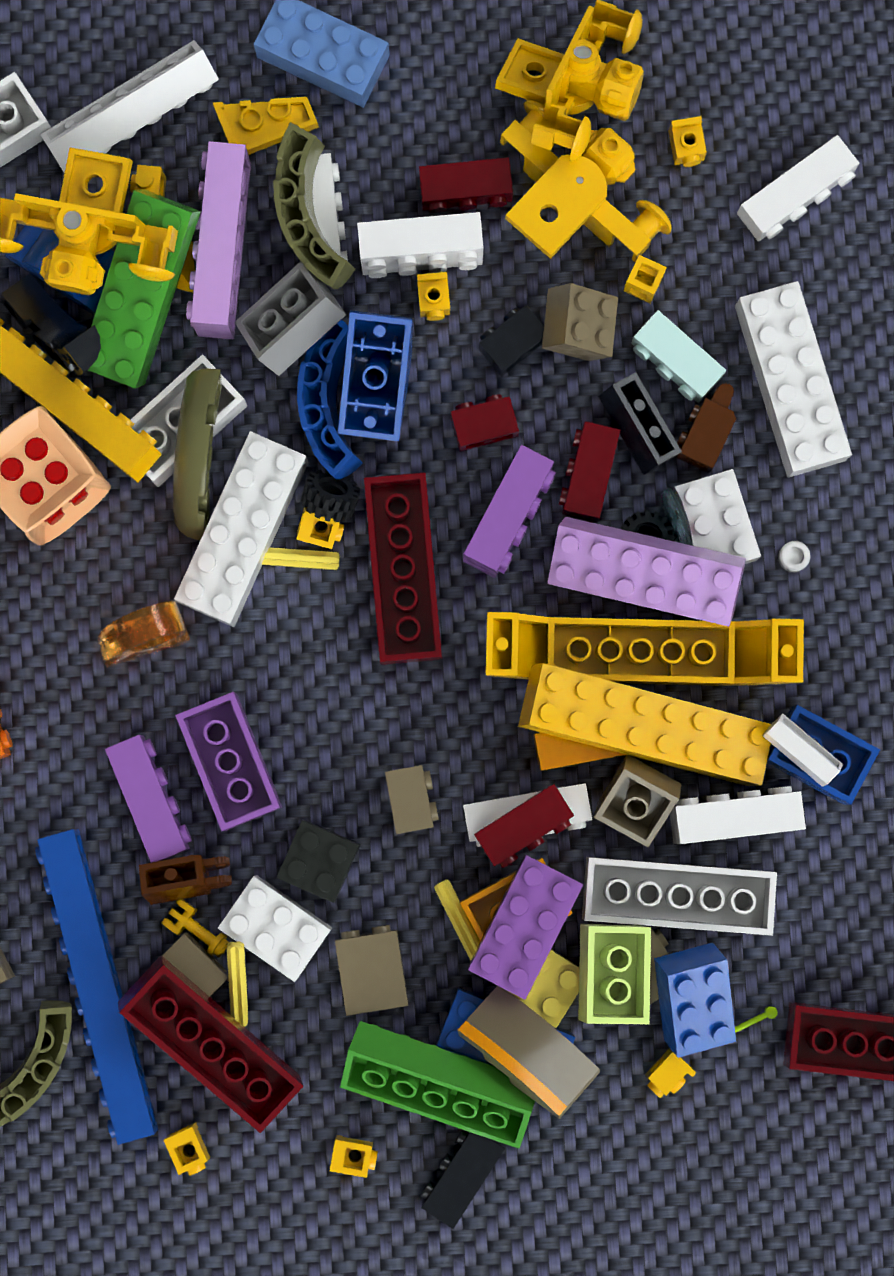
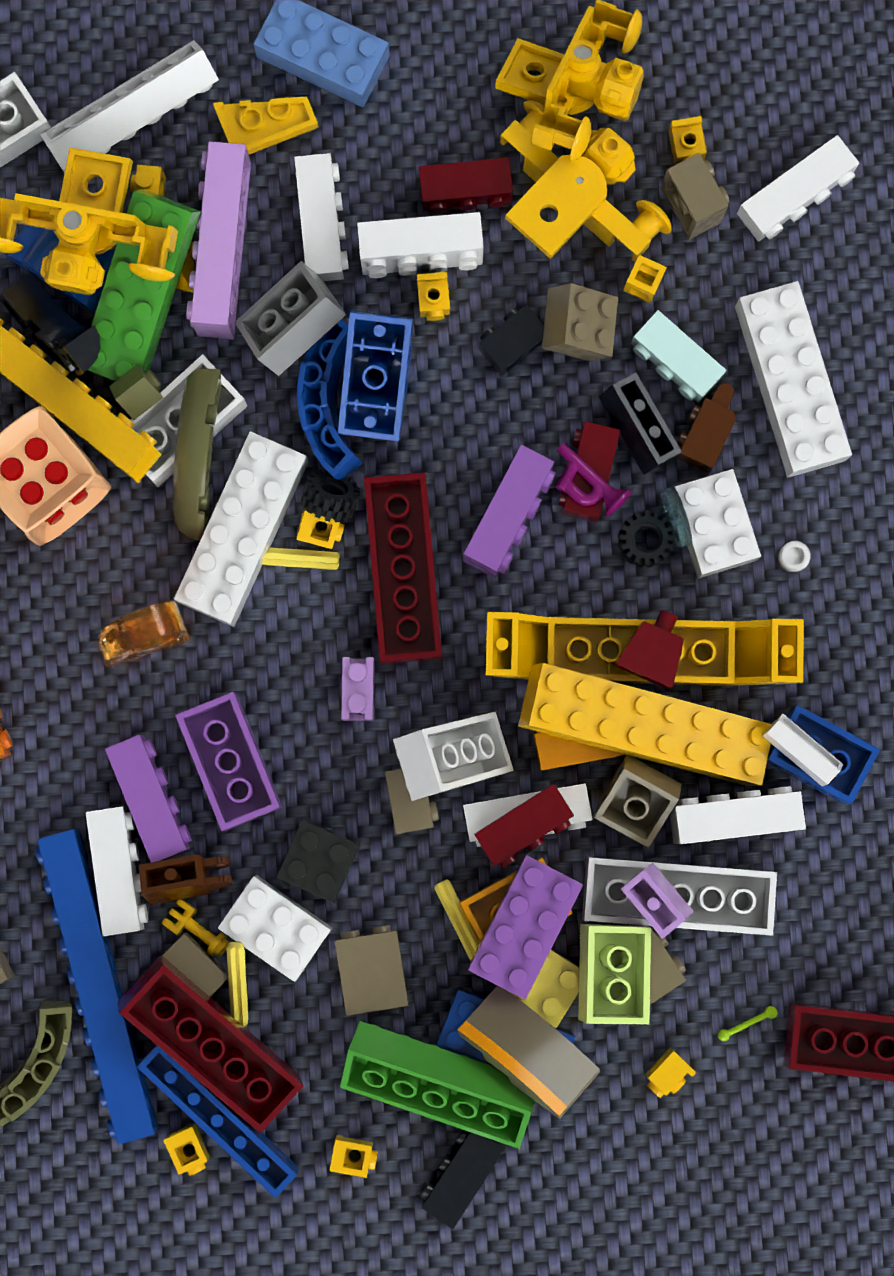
olive brick [273,122,356,289] -> none
dark red brick [451,394,519,452] -> none
lavender brick [547,517,746,627] -> none
brick [654,942,736,1058] -> none
none -> white brick [86,806,148,936]
none -> olive brick [109,364,163,420]
none -> blue brick [137,1046,300,1199]
none -> lavender brick [341,657,375,721]
none -> white brick [393,712,514,801]
none -> magenta piece [555,442,633,517]
none -> dark red torso [614,610,684,690]
none -> lavender brick [621,862,694,939]
none -> dark tan brick [661,153,729,240]

